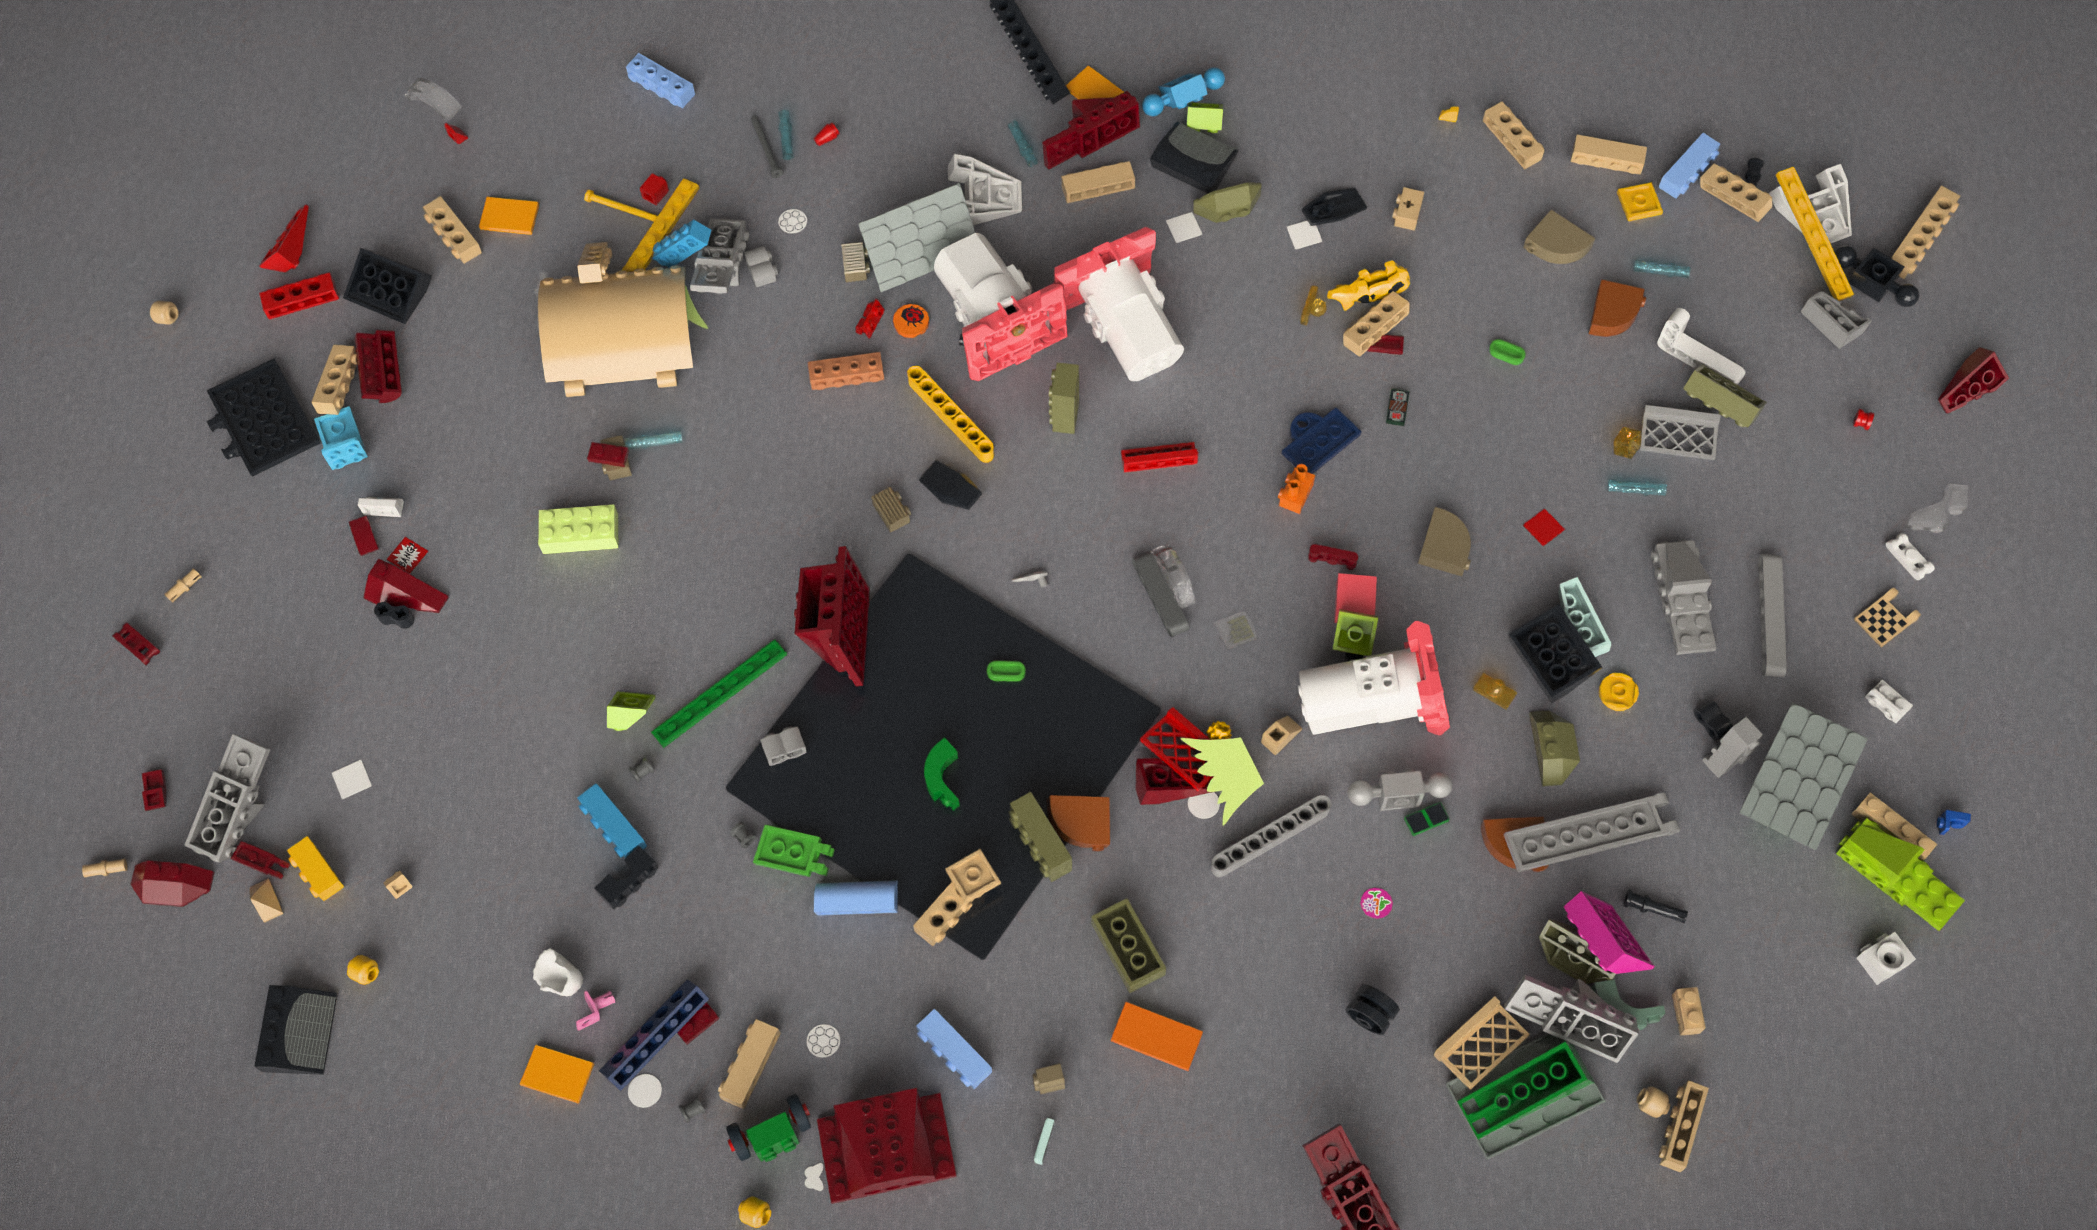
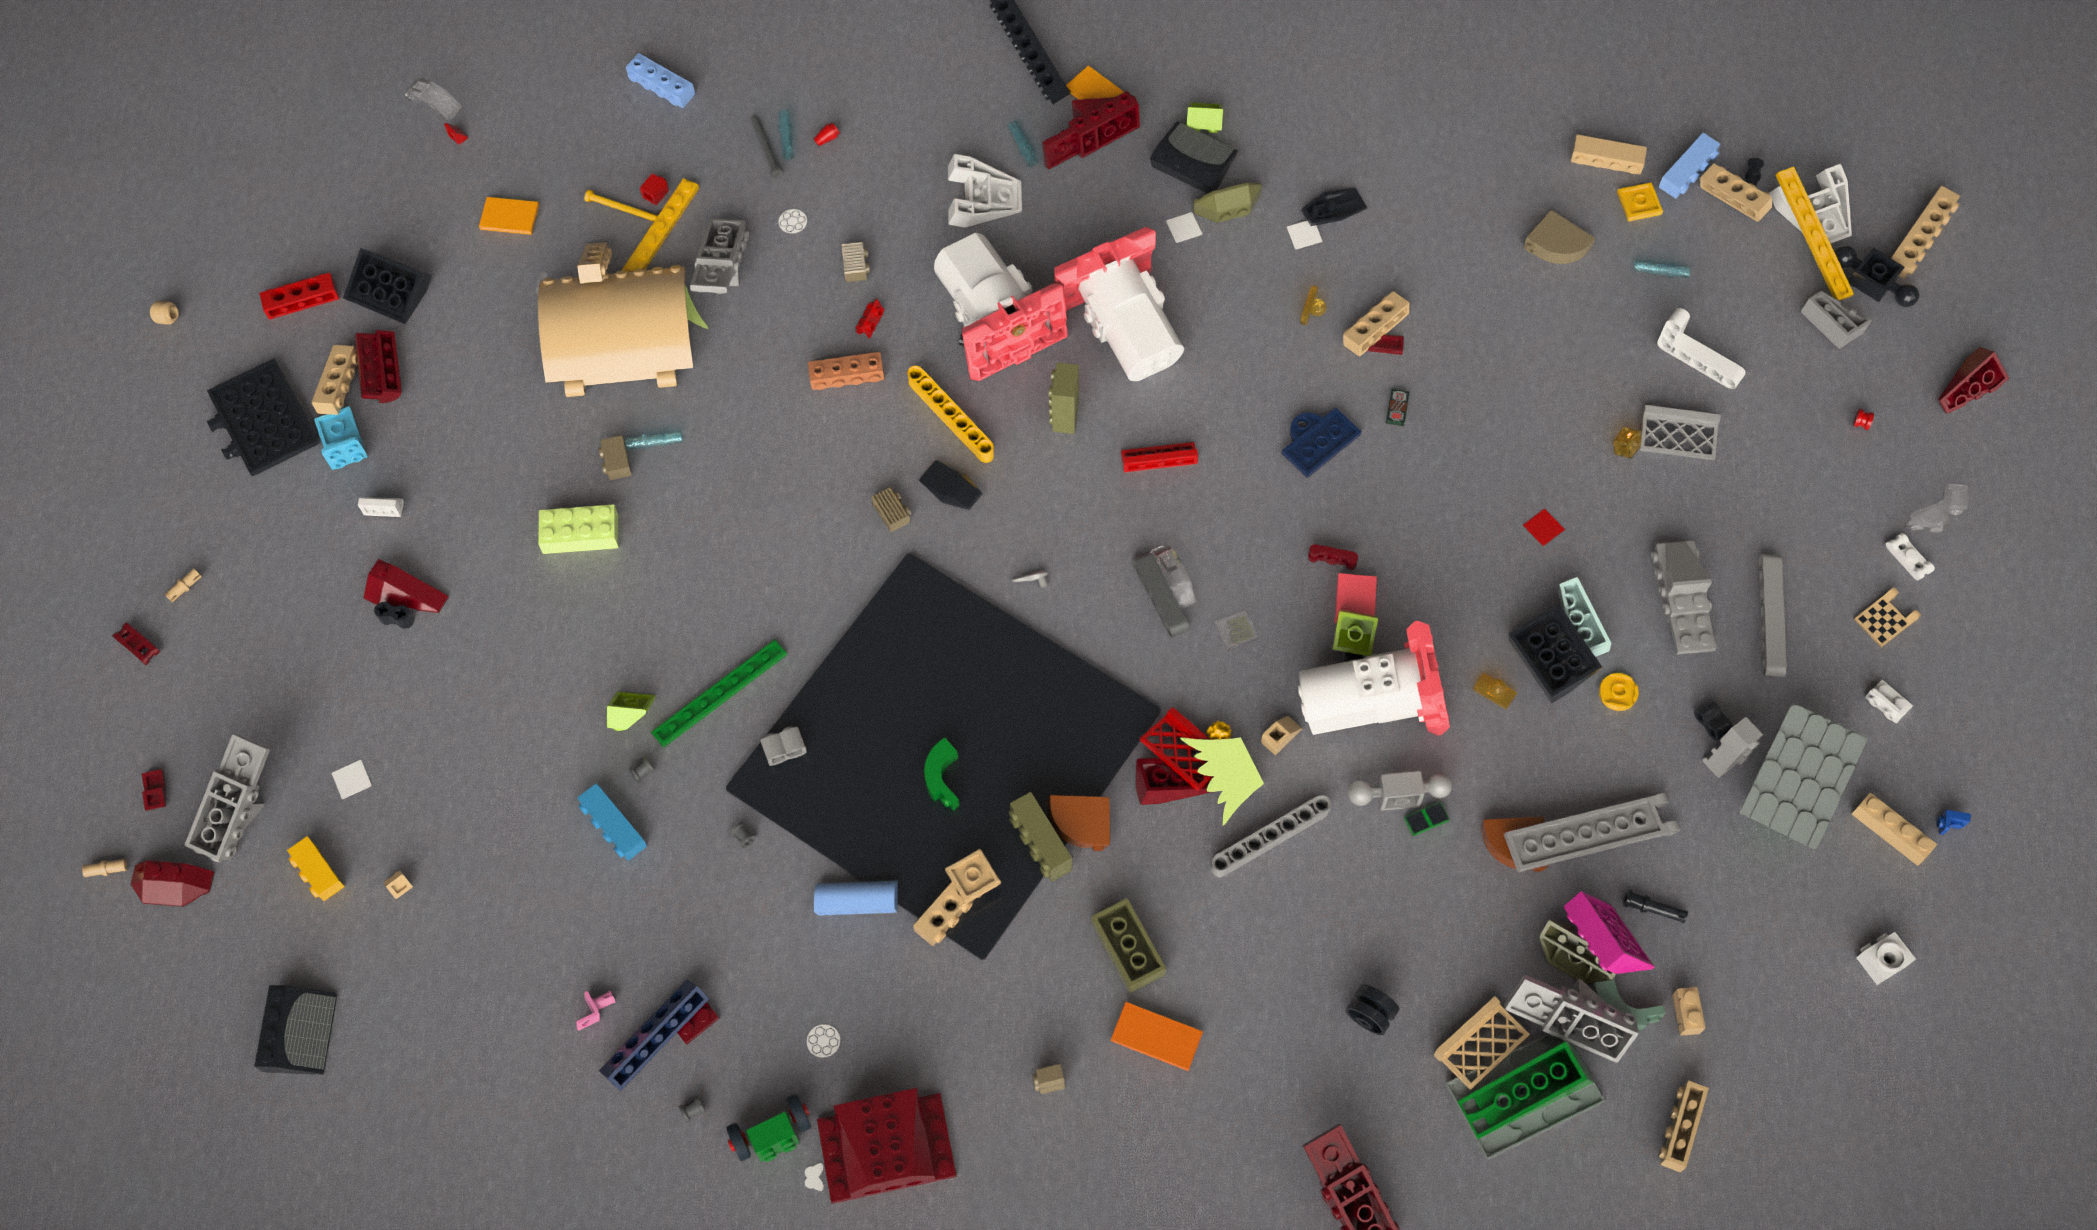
dark red hinge [231,841,290,880] -> none
tan slope [250,878,284,923] -> none
red wedge [259,204,309,273] -> none
yellow head [347,955,379,985] -> none
dark red slope [349,515,379,556] -> none
sticker [386,537,428,574] -> none
tan brick [423,196,482,264] -> none
light orange tile [520,1045,594,1104] -> none
white piece [533,948,583,997] -> none
dark red plate [587,442,629,467] -> none
black arch [594,846,658,909] -> none
white sticker [628,1074,662,1108] -> none
dark azure brick [652,219,711,268] -> none
tan brick [718,1019,781,1109] -> none
yellow head [738,1196,771,1228] -> none
light grey brick [744,246,778,288] -> none
bright green tile [753,825,835,877] -> none
dark red wedge [794,546,870,686] -> none
piece [858,182,975,292] -> none
tile [893,304,929,338] -> none
light blue brick [916,1009,992,1089] -> none
bright green tile [987,661,1026,682] -> none
light aqua tile [1034,1118,1054,1165] -> none
tan brick [1062,161,1135,203] -> none
dark azure brick [1142,67,1225,117] -> none
white sticker [1188,792,1220,819] -> none
orange brick [1278,464,1316,514] -> none
yellow animal [1327,260,1410,311] -> none
sticker [1360,888,1393,919] -> none
tan brick [1392,187,1424,231] -> none
dark tan brick [1418,507,1471,576] -> none
yellow tile [1439,106,1459,122] -> none
tan brick [1483,102,1544,170] -> none
bright green tile [1489,339,1526,365] -> none
olive wedge [1529,710,1580,787] -> none
dark orange brick [1588,279,1646,337] -> none
clear light blue pin [1608,480,1667,496] -> none
tan head [1637,1086,1670,1118] -> none
olive brick [1683,364,1767,428] -> none
lime wedge [1836,818,1965,931] -> none

